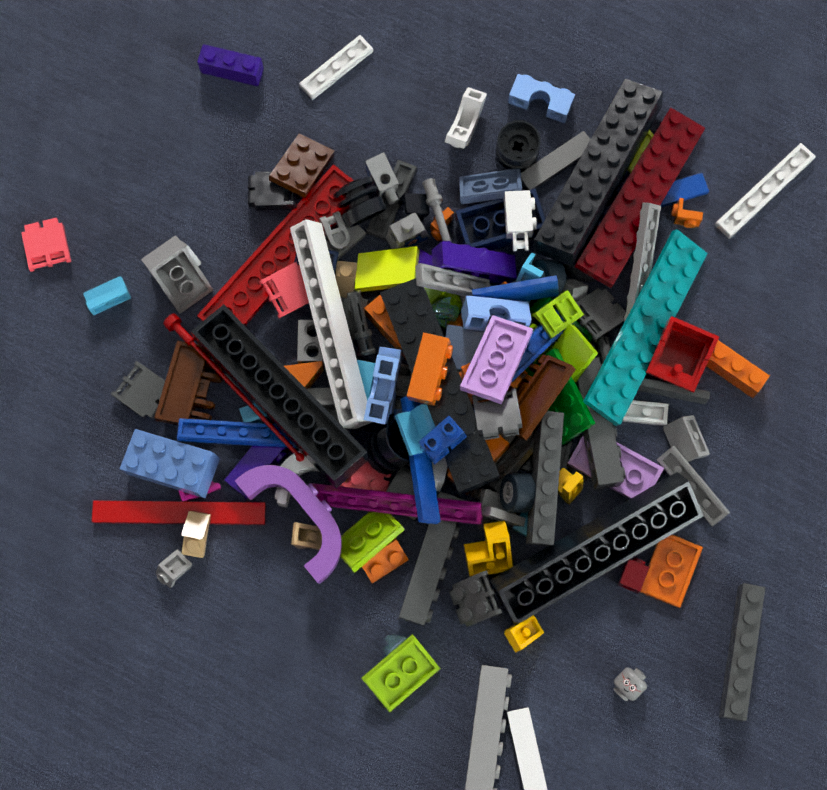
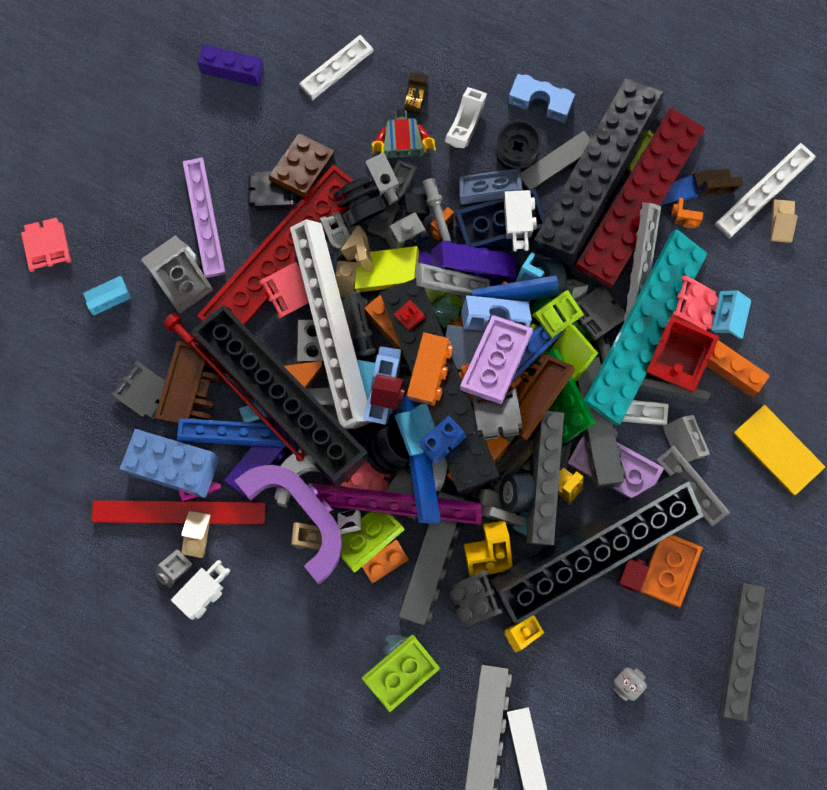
none -> white brick [171,560,230,620]
none -> lavender plate [183,157,226,278]
none -> white tile [338,510,361,535]
none -> tan slope [341,226,374,272]
none -> dark red brick [370,374,405,410]
none -> torso [372,109,436,159]
none -> red tile [394,300,425,332]
none -> dark brown leg [404,72,428,115]
none -> coral plate [672,276,719,331]
none -> dark brown panel [692,169,744,196]
none -> medium azure panel [711,290,751,338]
none -> yellow tile [733,405,825,496]
none -> tan slope [770,199,798,243]

